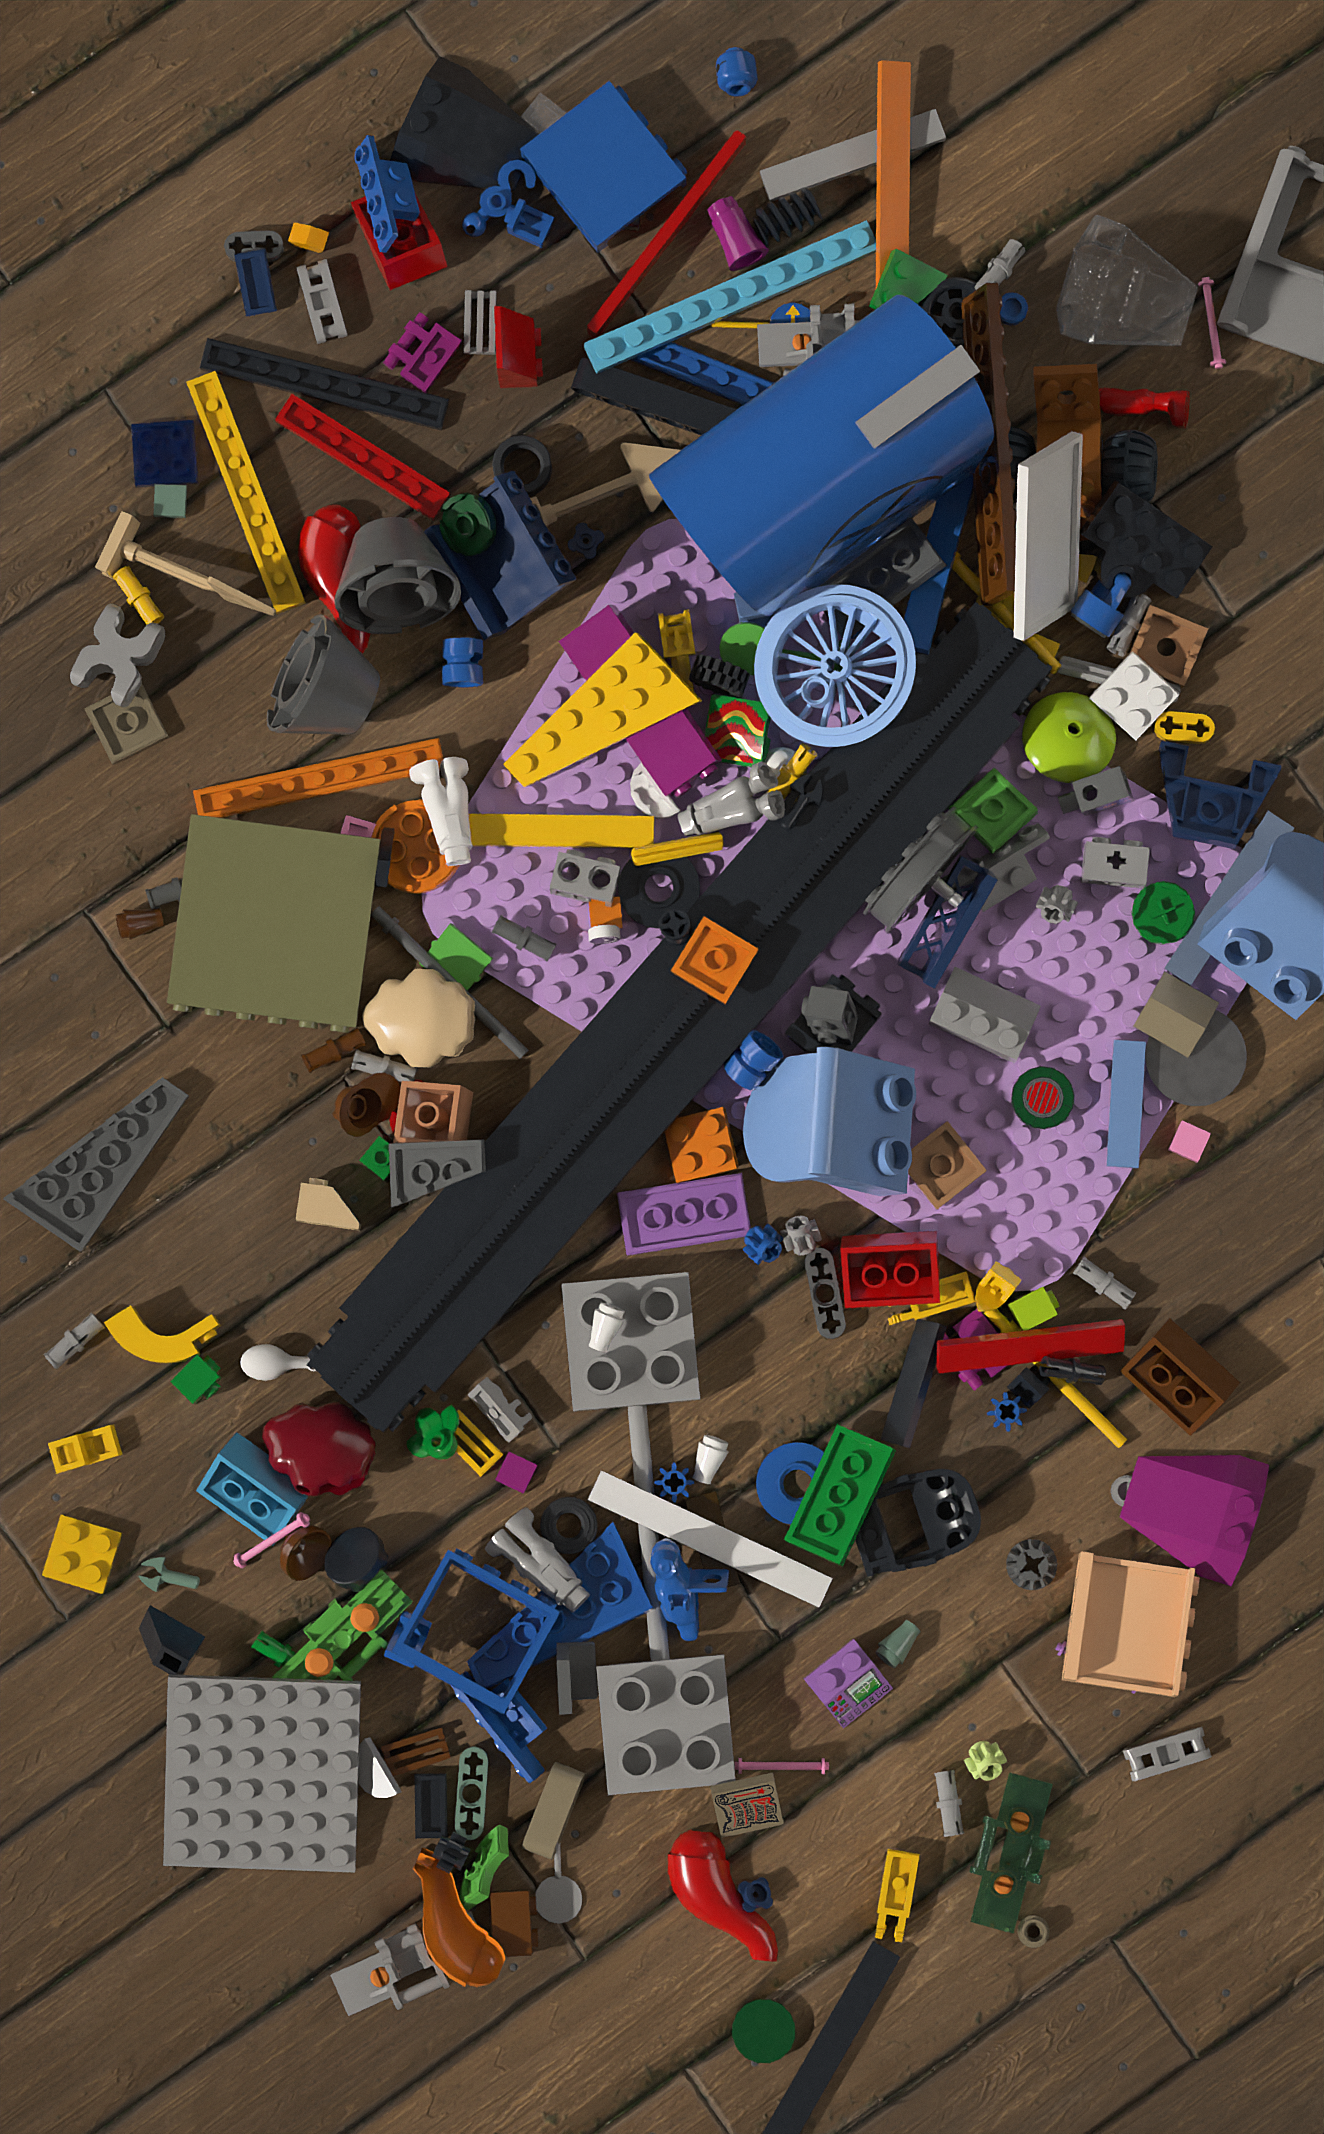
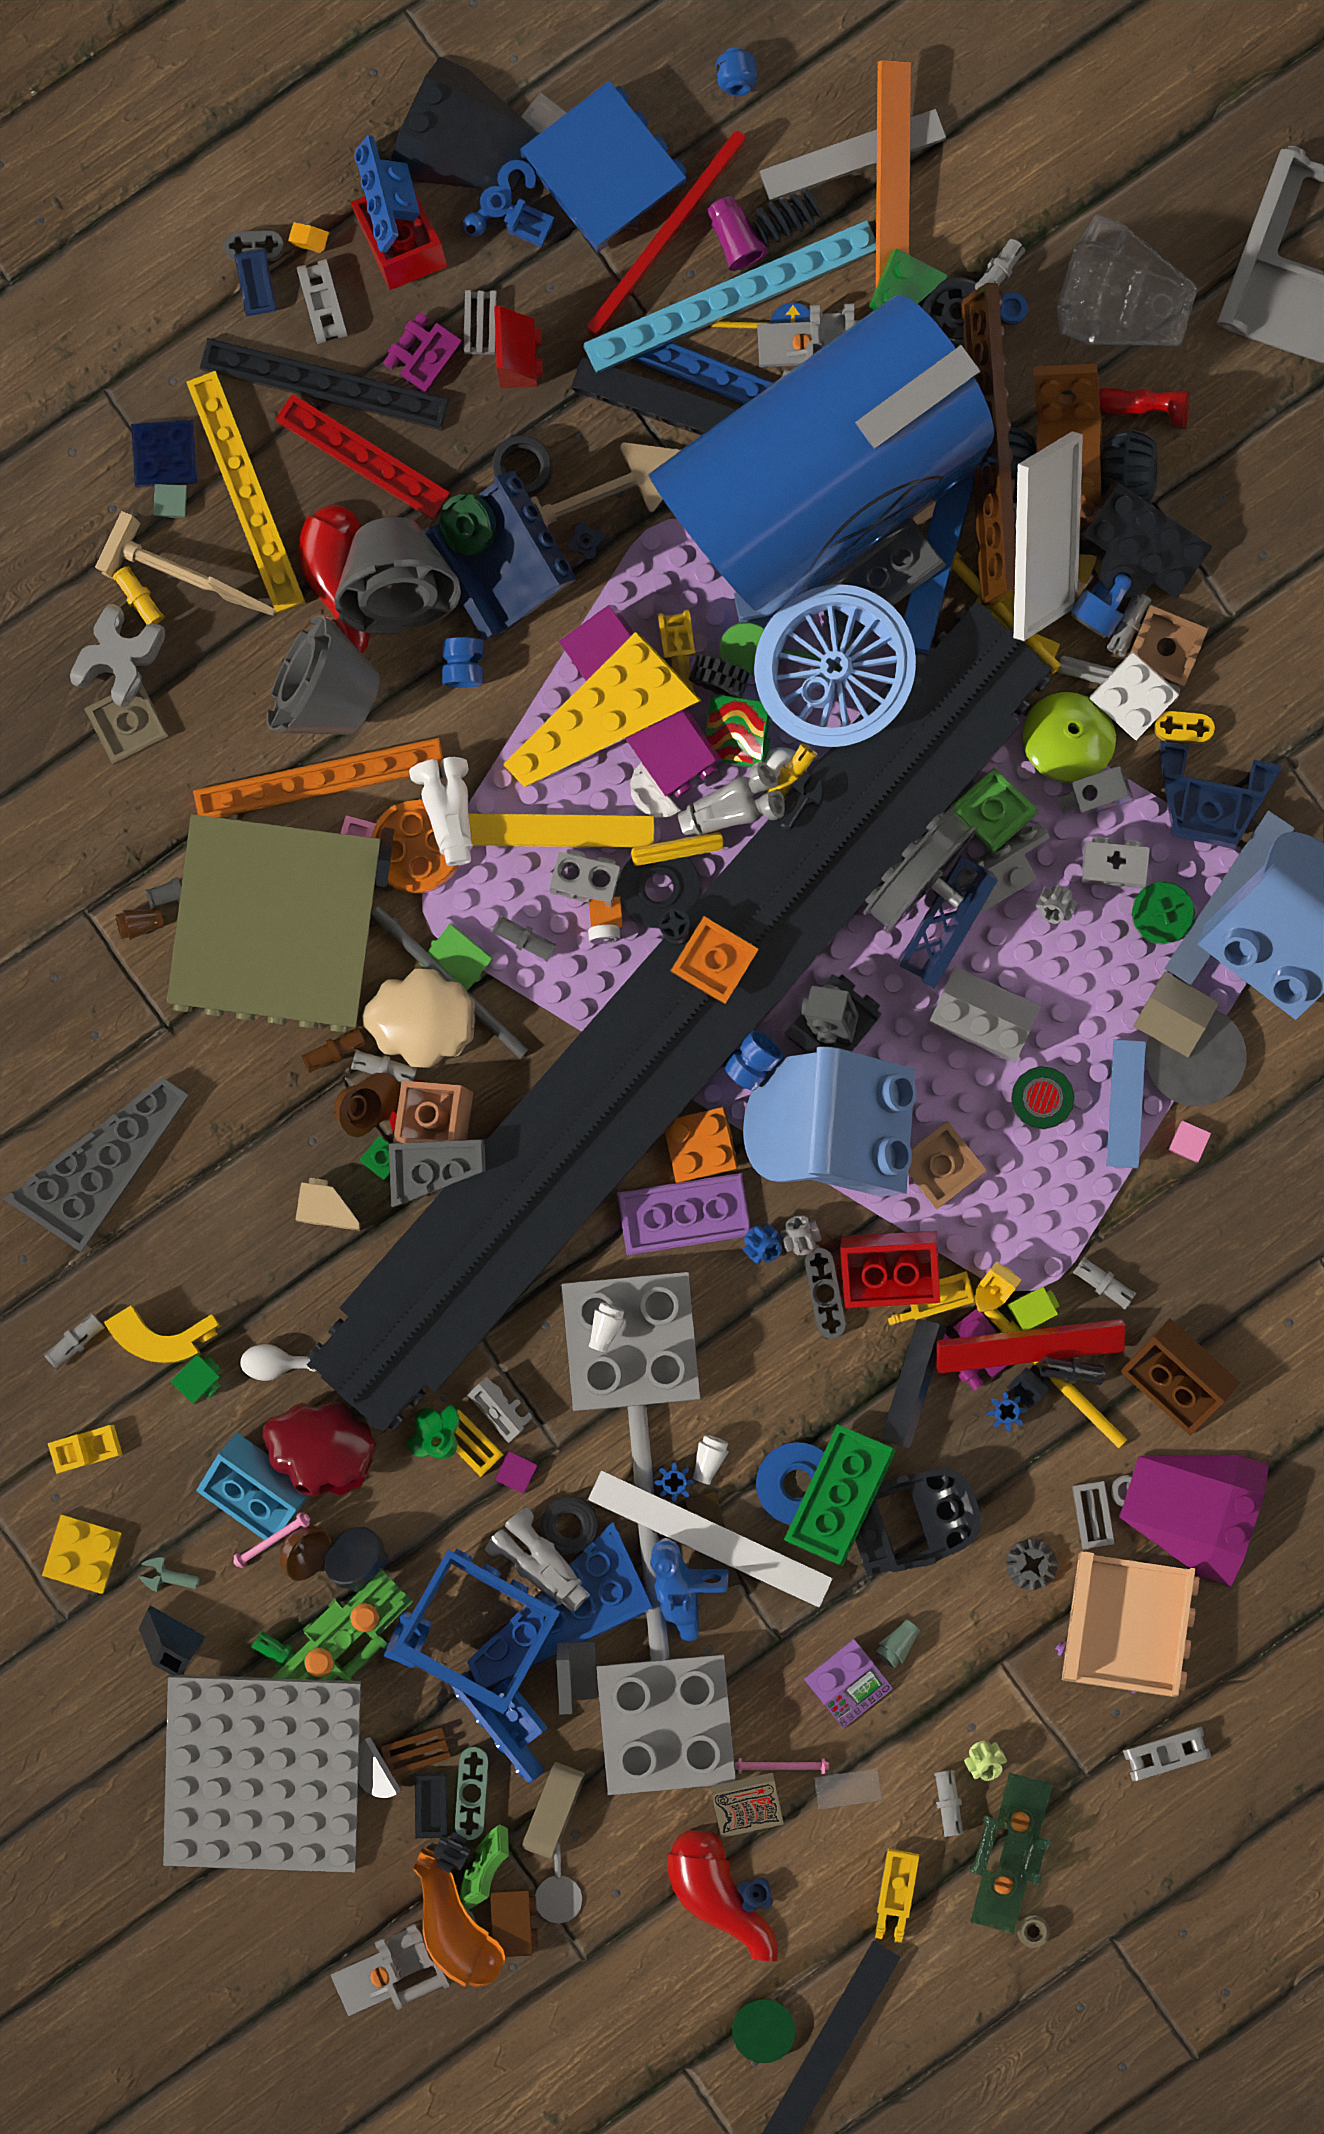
bright pink axle [1198,277,1226,369] -> none
none -> clear tile [814,1768,882,1809]
none -> light grey tile [1072,1481,1114,1549]

